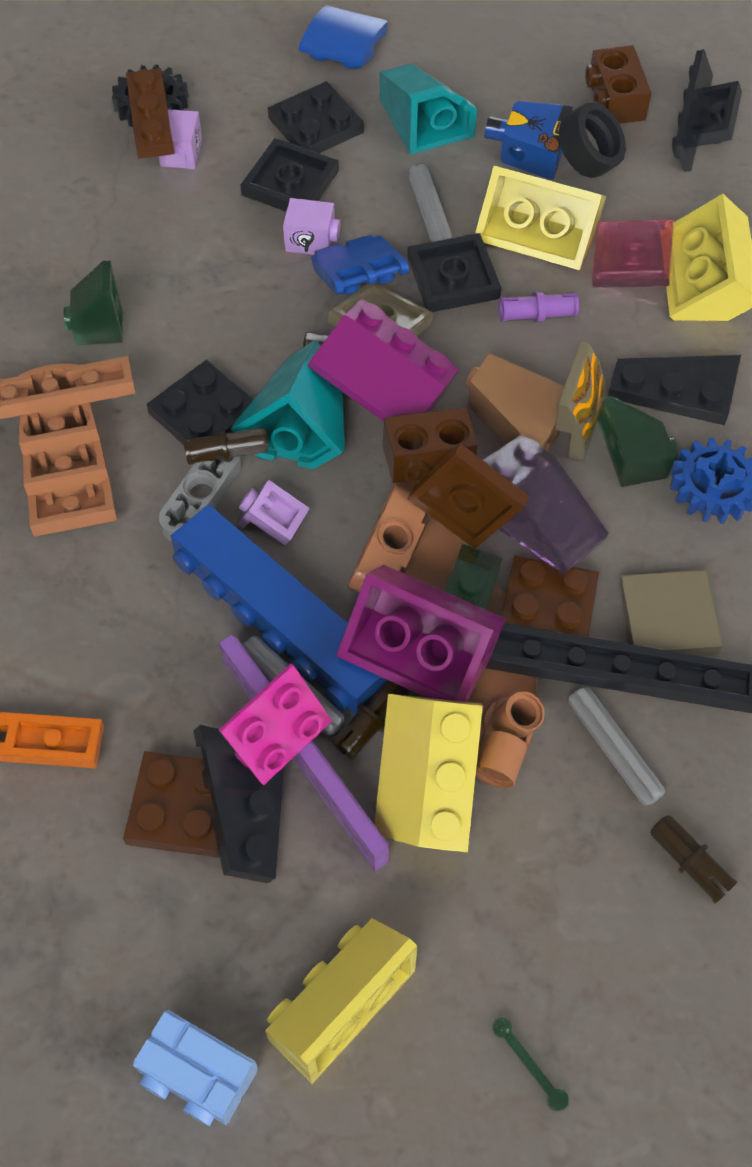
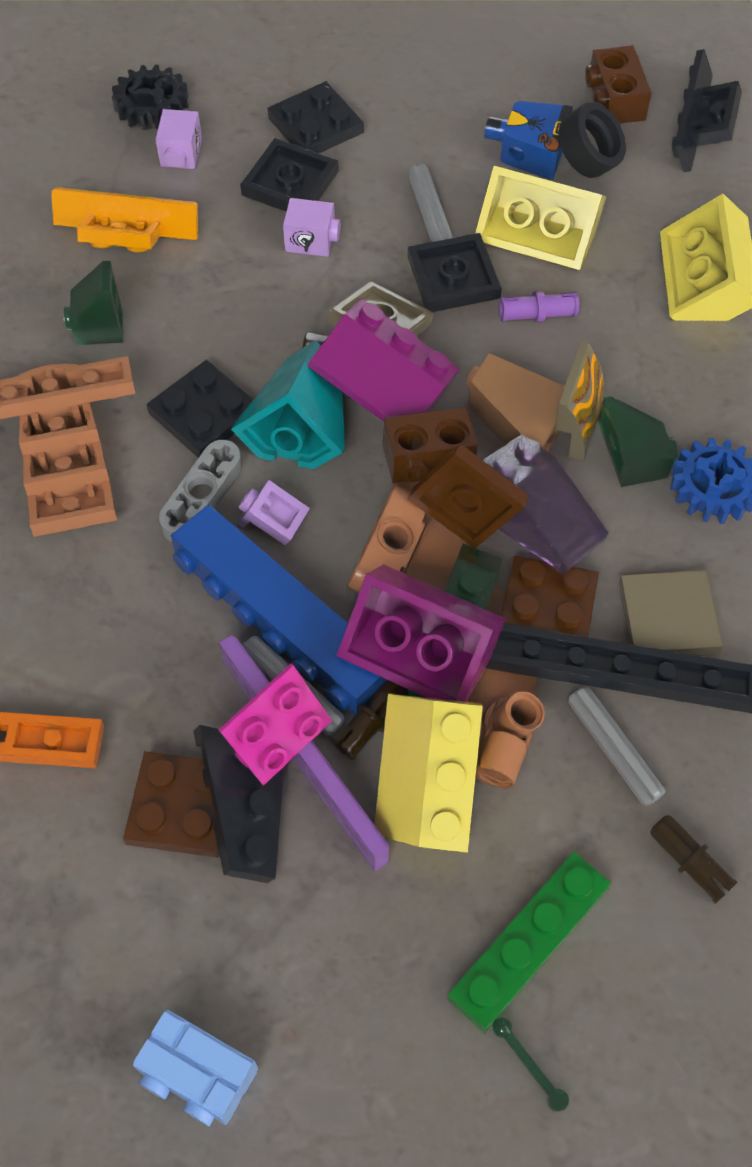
reddish brown plate [126,68,175,159] -> none
dark brown axle [184,428,269,465] -> none
light yellow slope [265,918,417,1084] -> none
blue slope [299,5,388,69] -> none
blue plate [311,234,409,295] -> none
teal slope [379,63,477,155] -> none
clear pink tile [592,220,674,288] -> none
black wing [607,355,741,425] -> none
none -> light orange bracket [51,187,198,252]
none -> green plate [447,852,612,1033]

